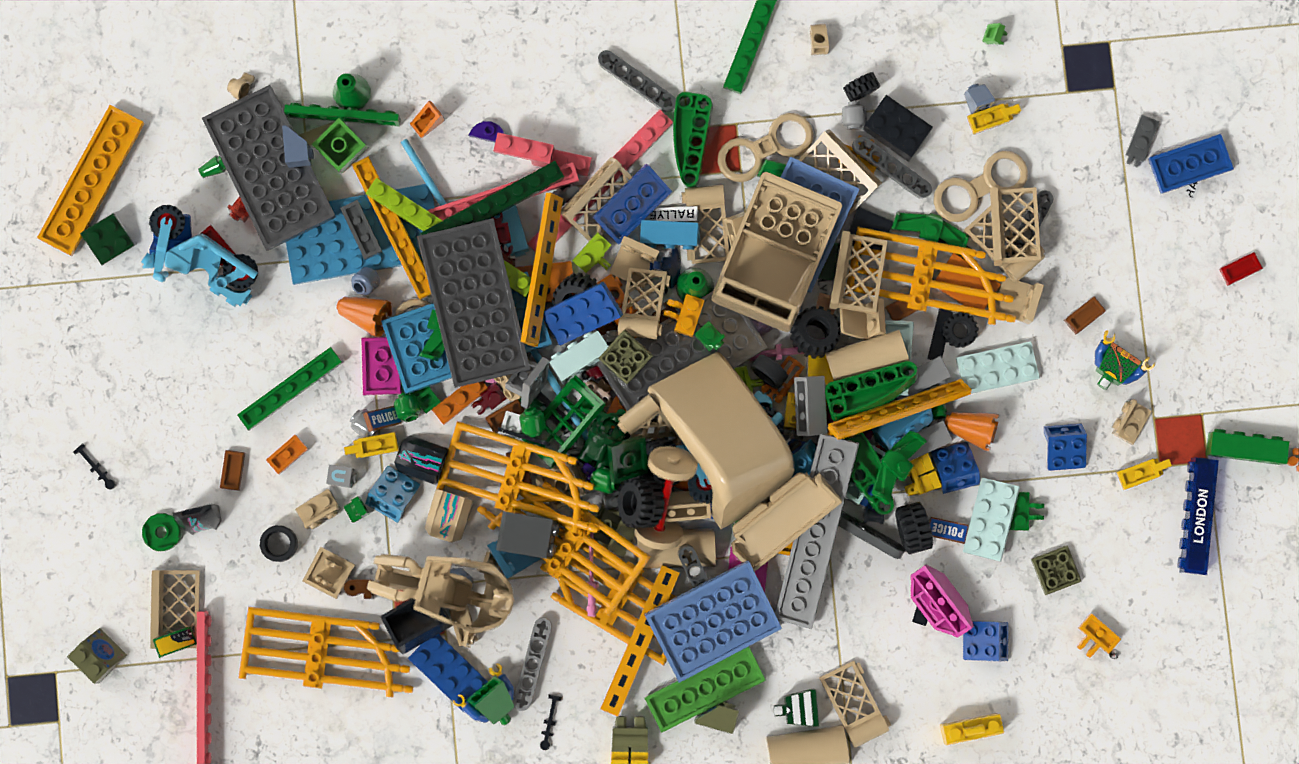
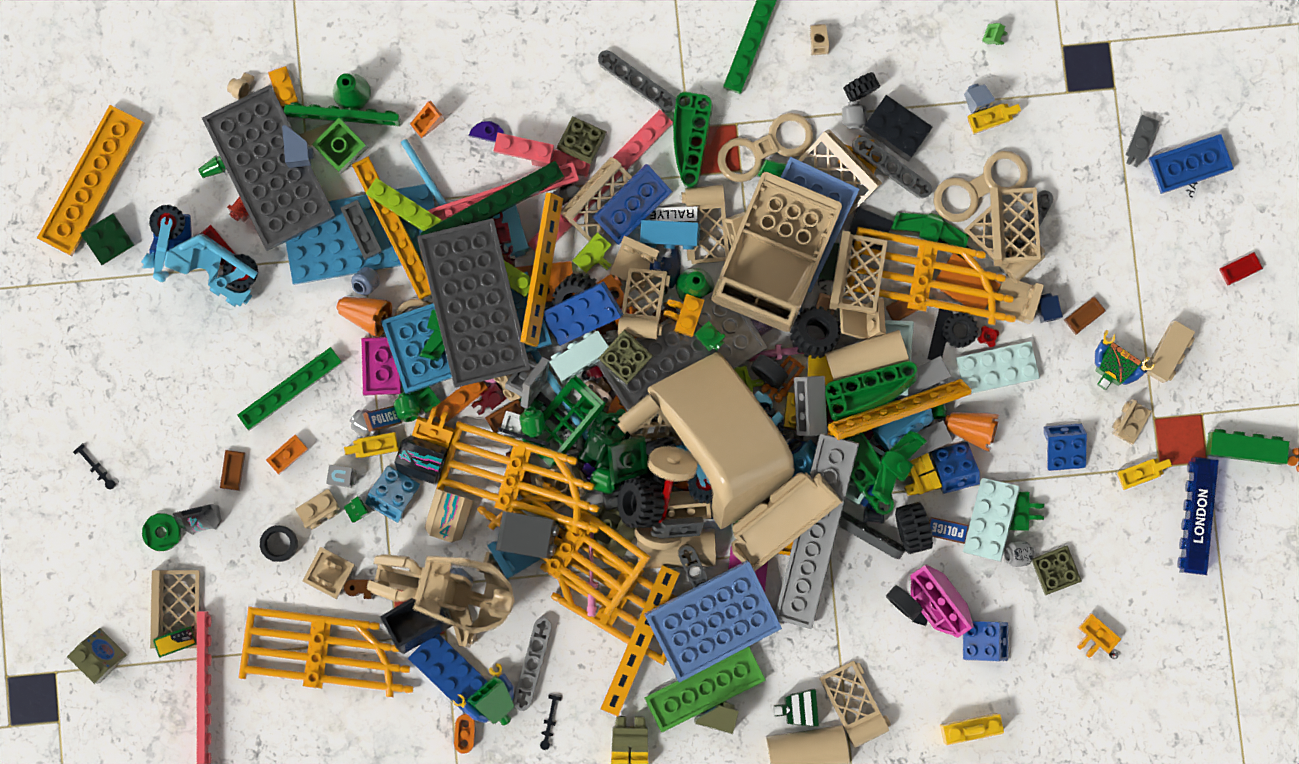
none -> light orange plate [268,66,299,108]
none -> light orange hinge [412,407,455,448]
none -> orange plate [454,714,475,754]
none -> olive tile [557,116,607,164]
none -> dark grey hinge [651,517,705,539]
none -> black tyre [886,585,923,620]
none -> red plate [977,325,999,347]
none -> light grey head [1004,541,1035,567]
none -> dark blue brick [1037,293,1063,323]
none -> tan brick [1146,321,1195,383]

